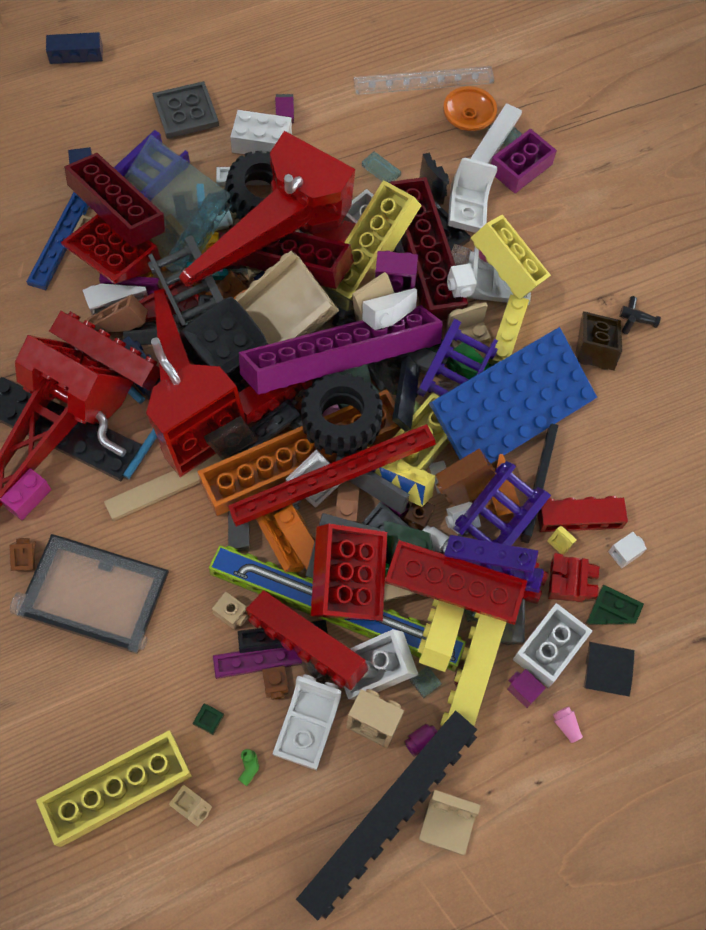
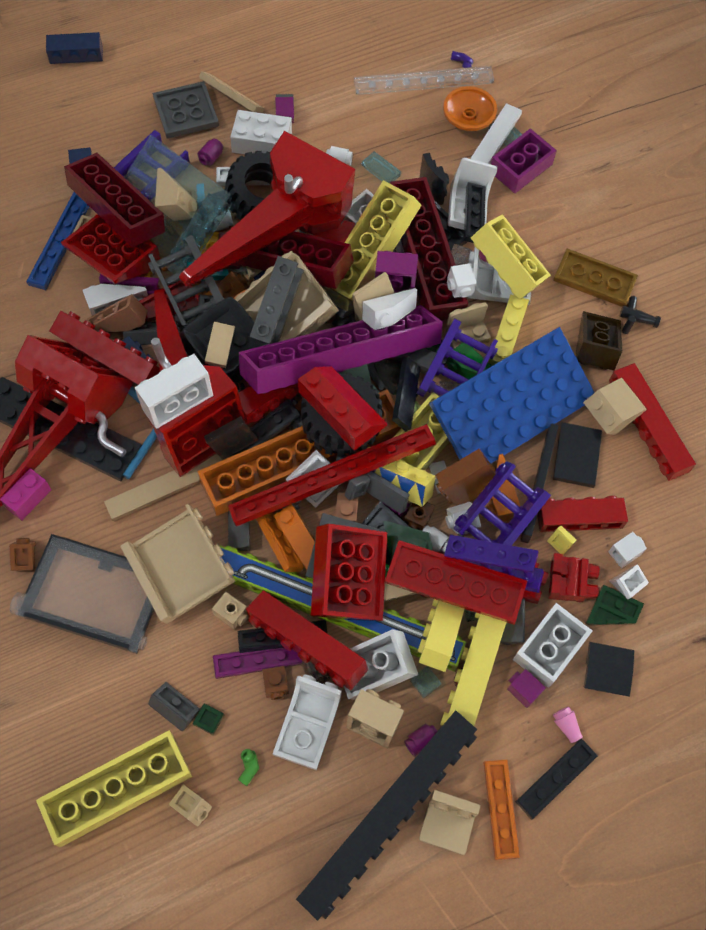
none -> tan panel [120,504,235,624]
none -> white brick [135,354,213,429]
none -> dark grey slope [148,682,200,731]
none -> tan slope [155,168,197,221]
none -> magenta brick [197,138,224,166]
none -> tan tile [199,71,265,113]
none -> tan tile [205,322,235,368]
none -> dark grey fence [250,256,304,344]
none -> red slope [298,366,388,451]
none -> white brick [326,146,353,166]
none -> dark grey tile [344,474,370,500]
none -> dark purple arm [451,51,473,70]
none -> black tile [464,182,486,243]
none -> orange tile [483,760,520,860]
none -> black tile [515,738,598,820]
none -> pearl gold tile [553,248,638,307]
none -> black tile [553,422,602,488]
none -> tan slope [583,378,647,435]
none -> red brick [609,363,696,481]
none -> white slope [609,564,649,599]

